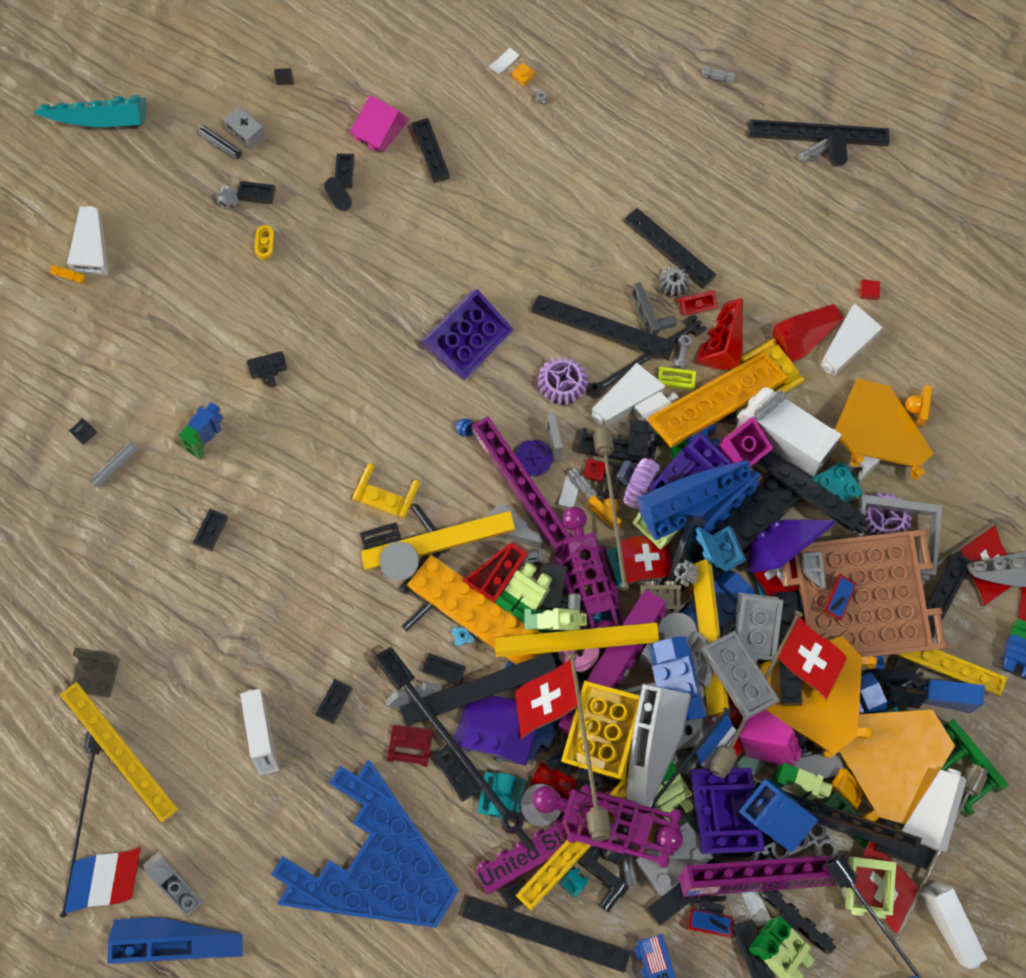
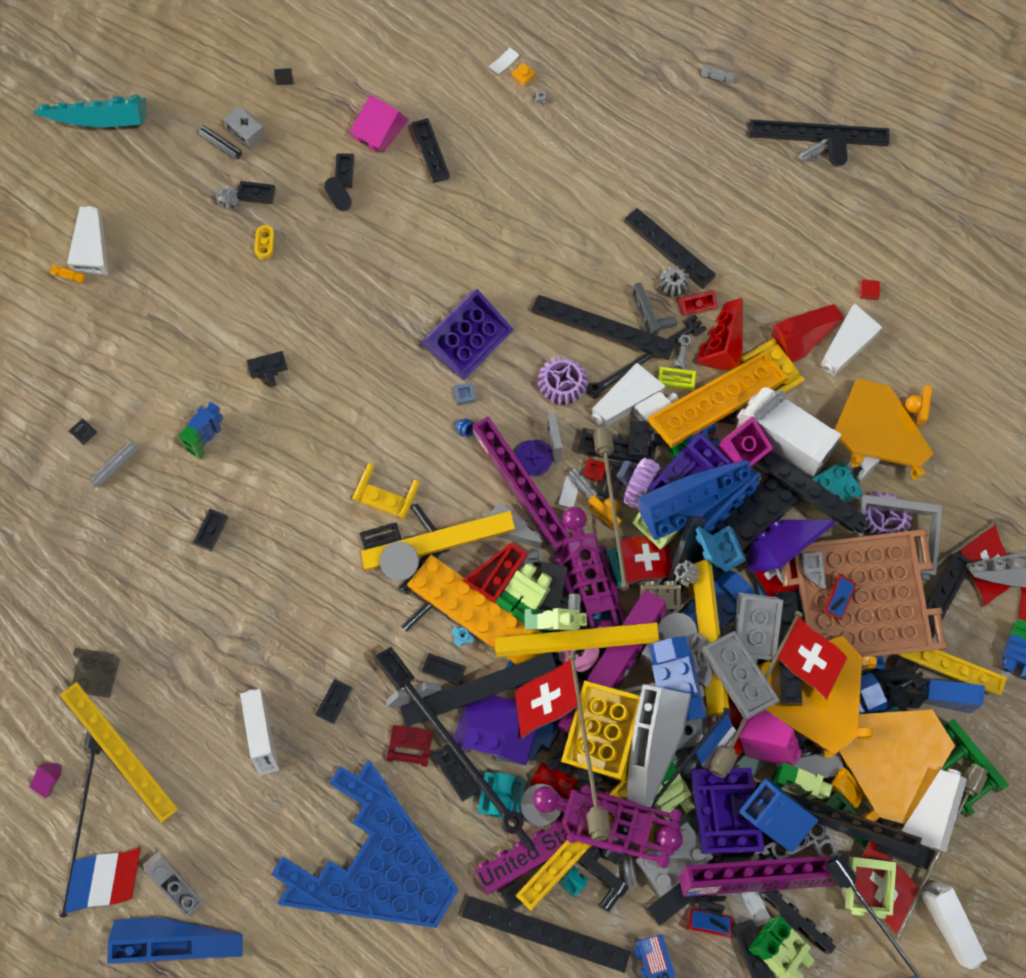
none -> magenta tile [29,763,62,798]
none -> sand blue tile [454,382,476,405]

